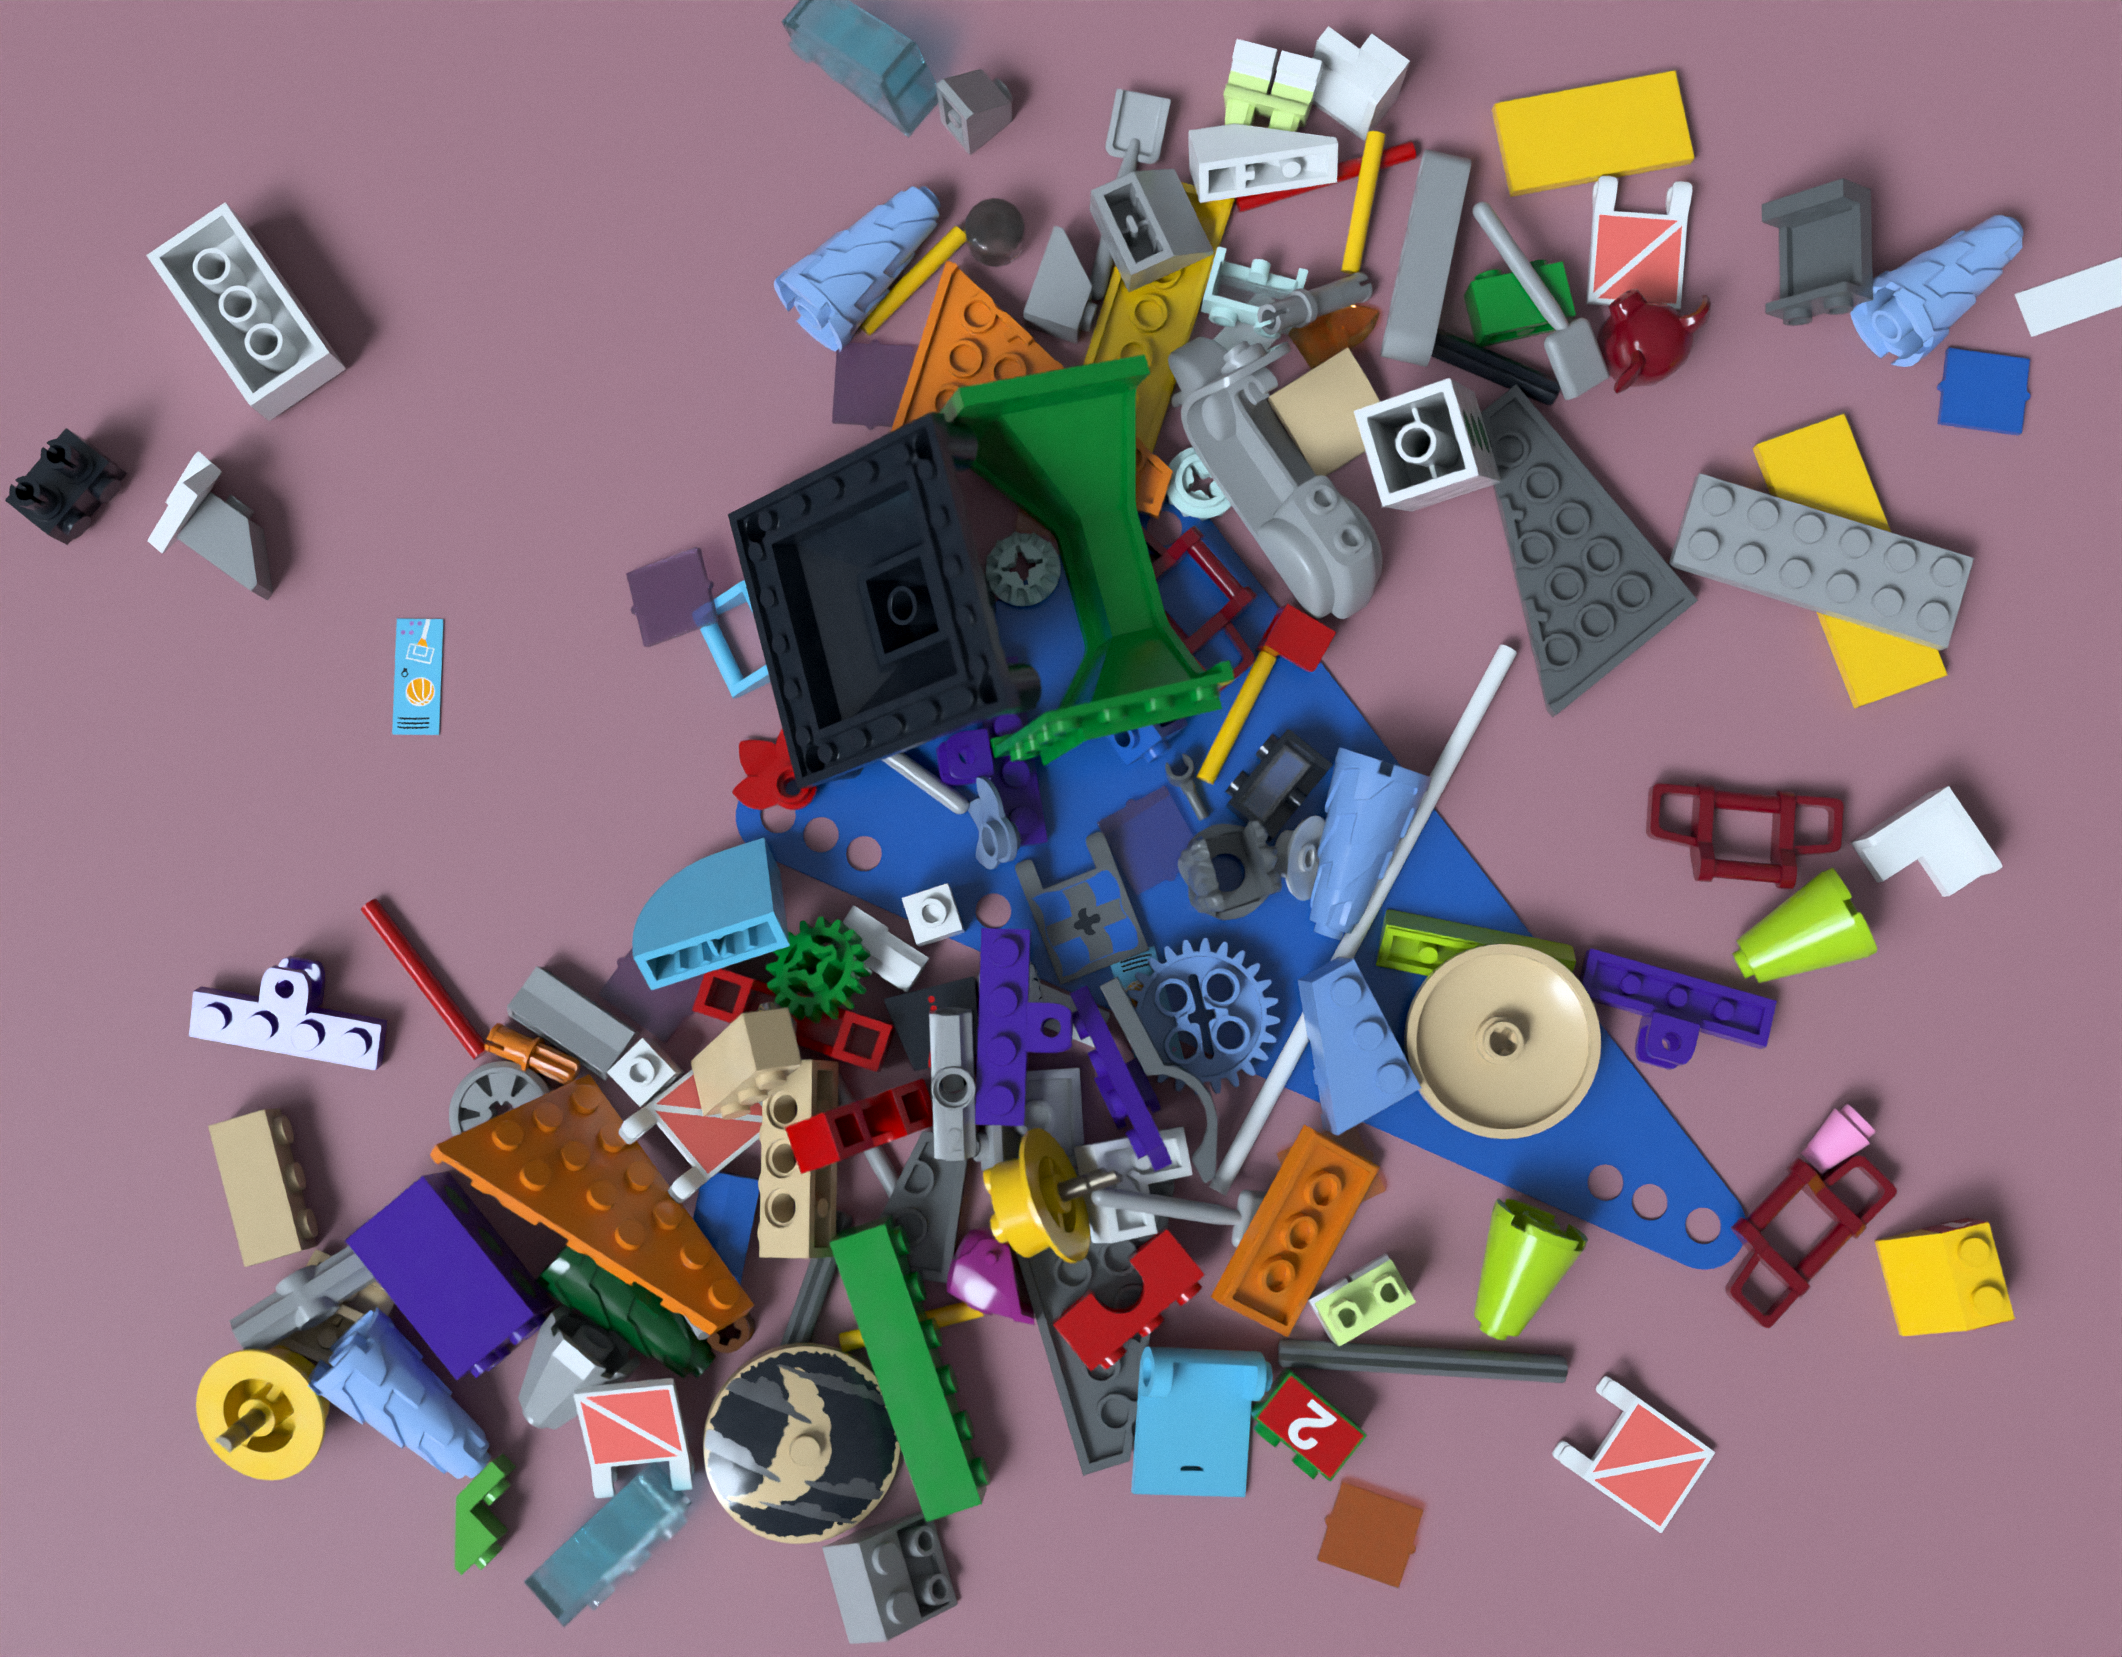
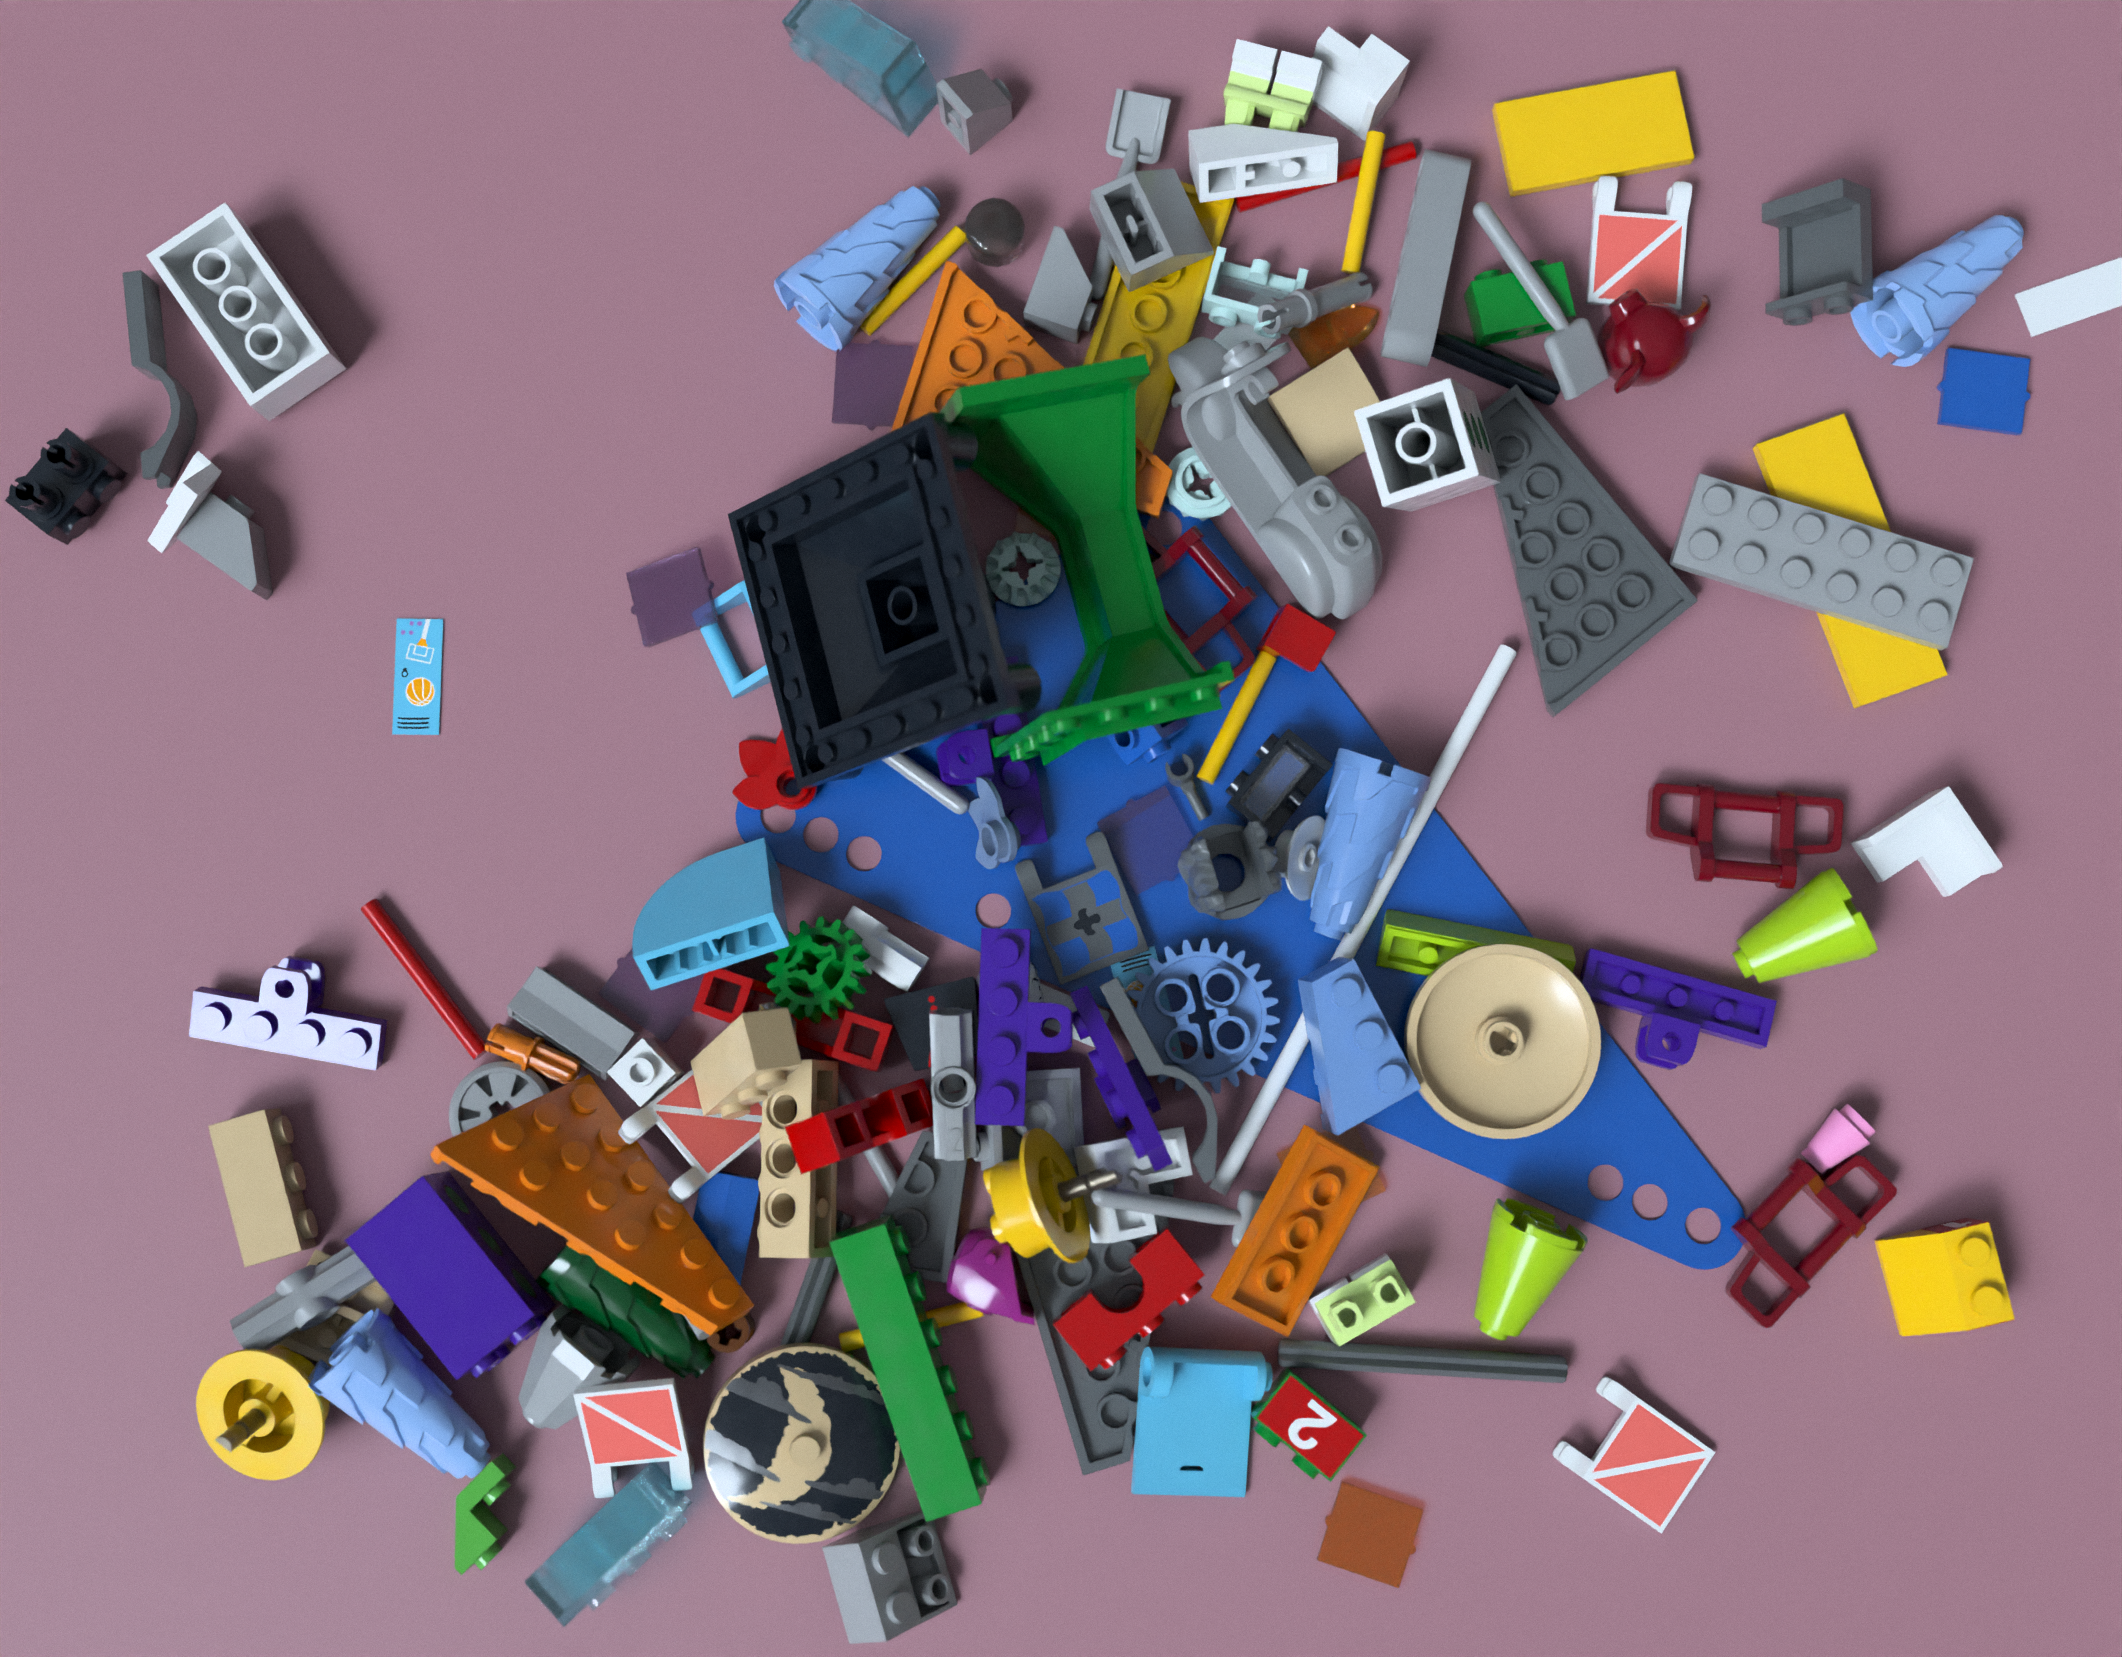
white brick [902,883,965,947] -> none
none -> dark grey piece [122,270,197,489]

